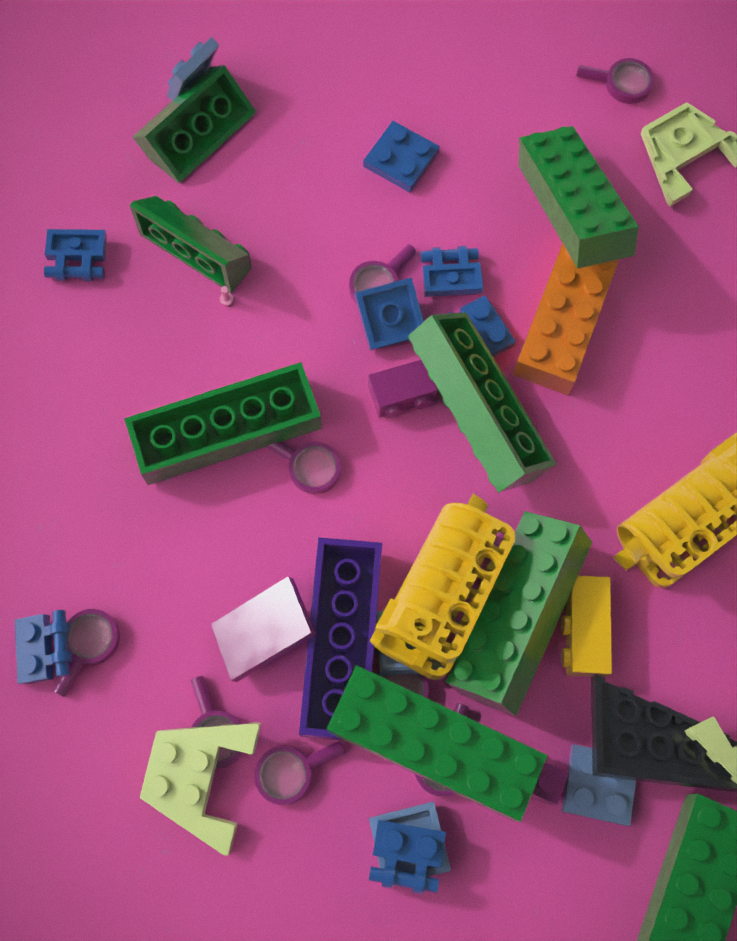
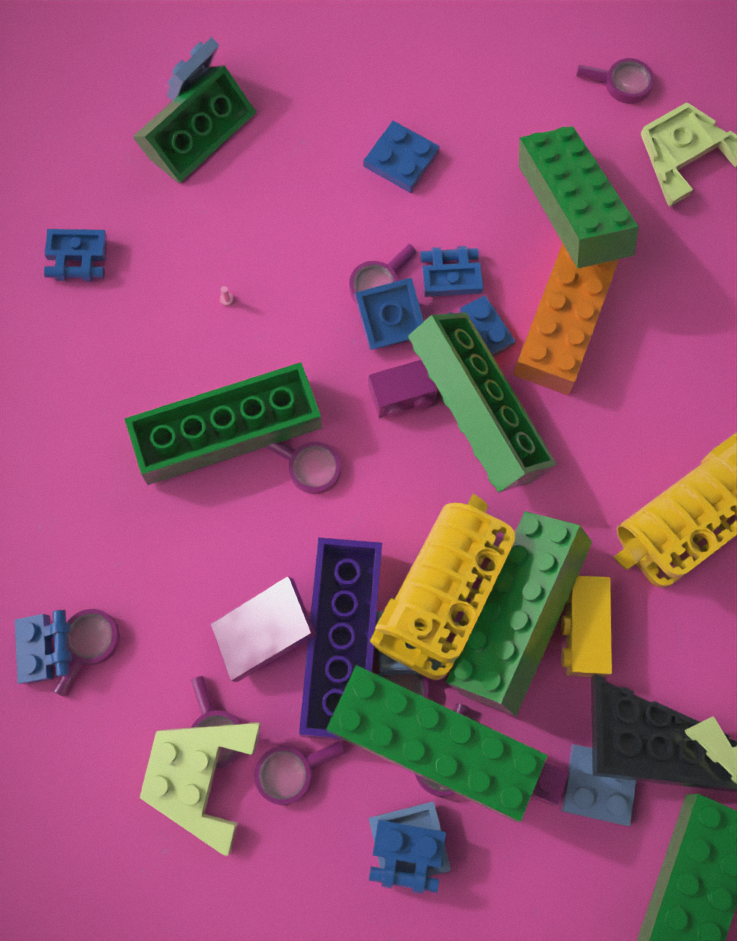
green slope [129,196,252,294] -> none

